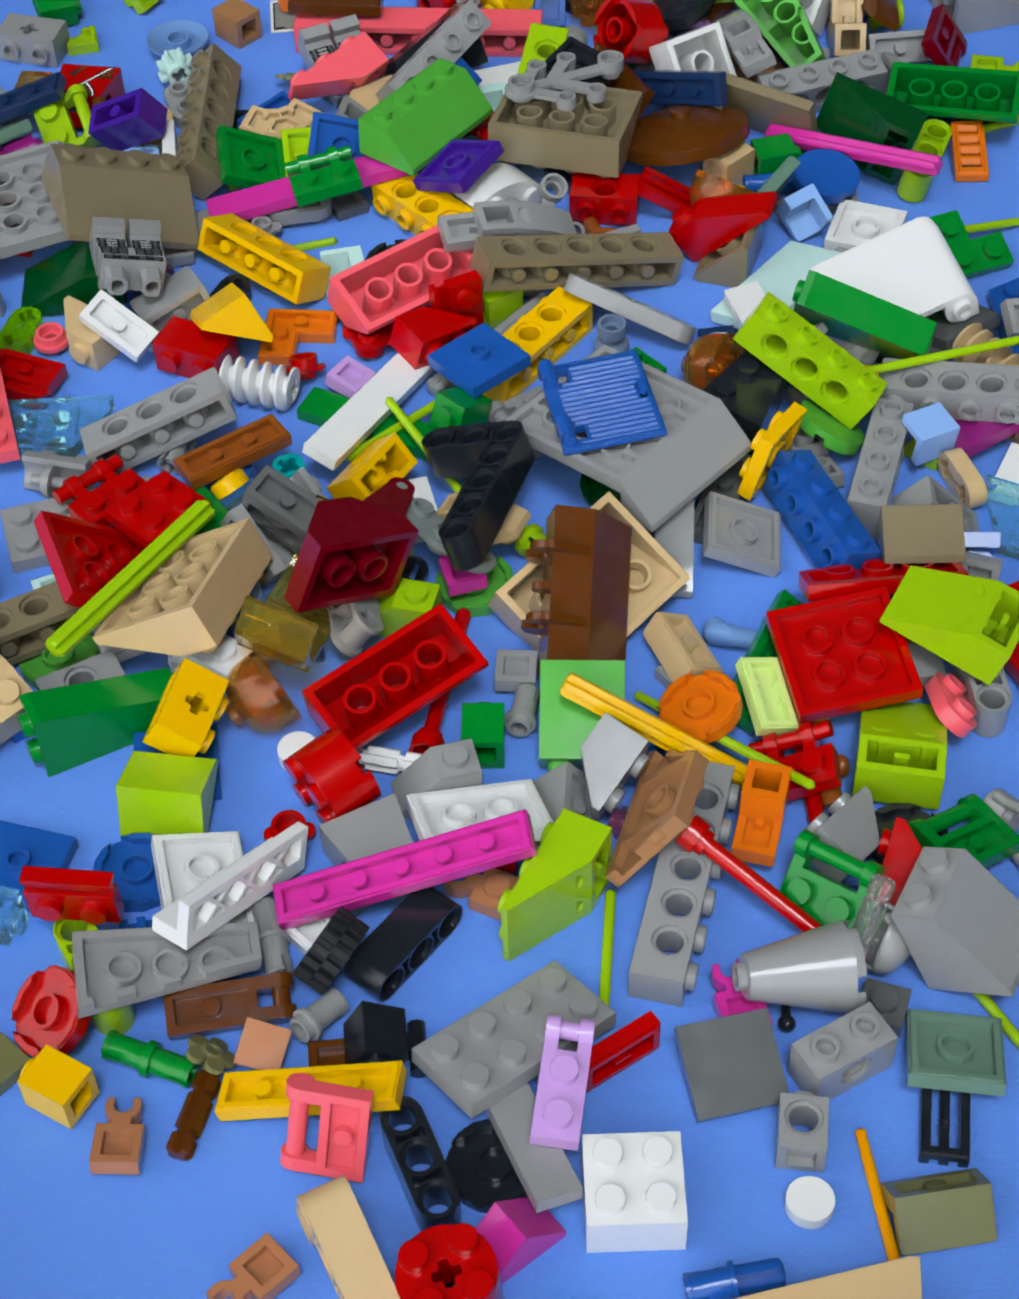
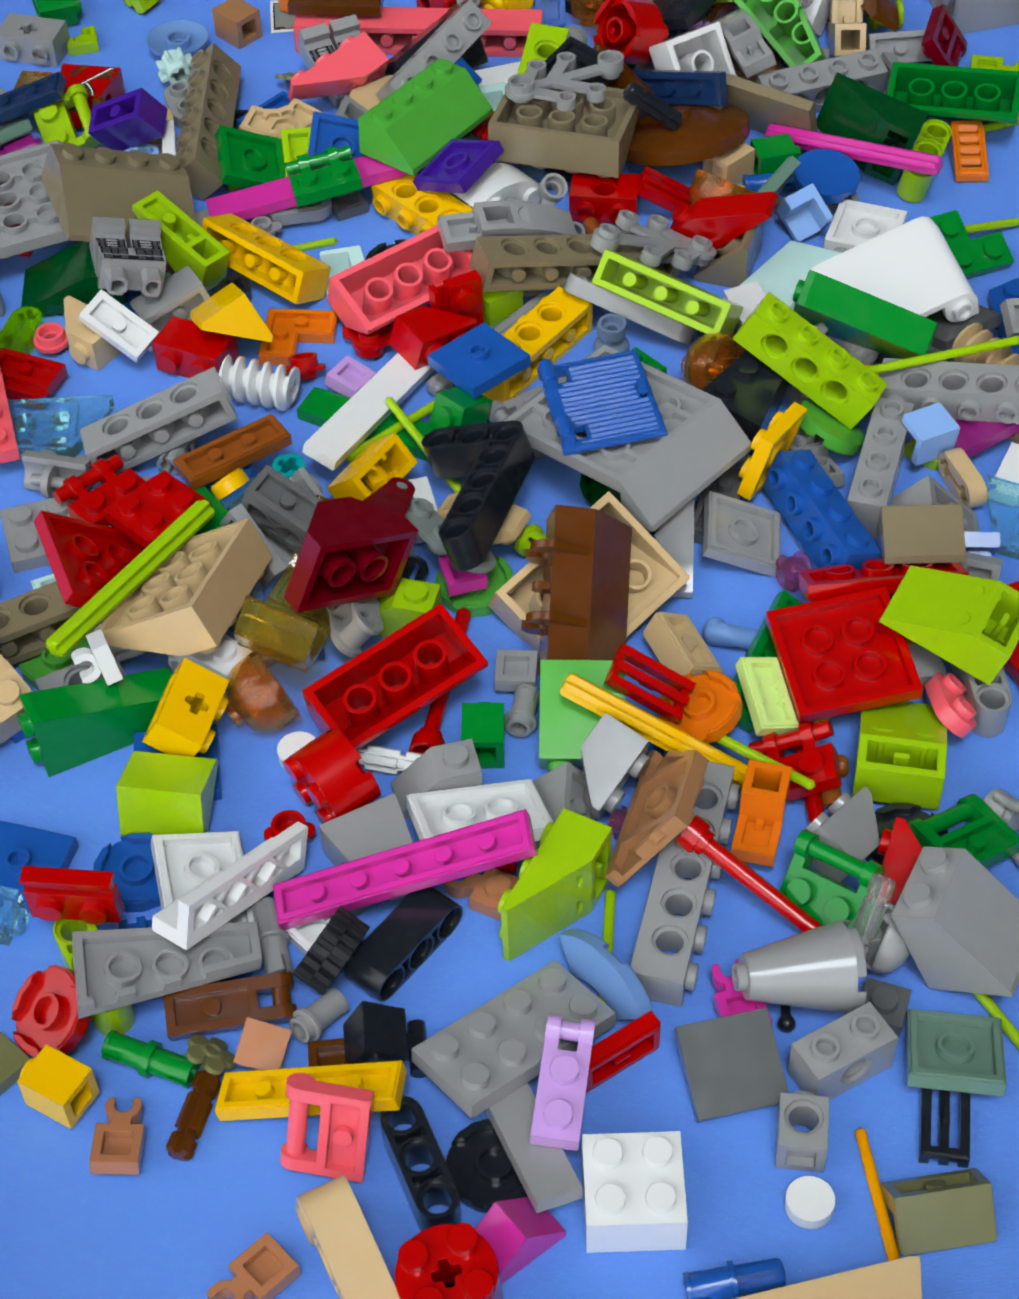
none -> white tile [71,629,123,686]
none -> lime slope [132,190,230,291]
none -> medium blue tile [558,929,654,1020]
none -> light grey plant [590,210,717,271]
none -> lime brick [591,249,744,341]
none -> red tile [604,643,696,723]
none -> black axle [623,82,683,131]
none -> clear pink plate [776,551,812,592]

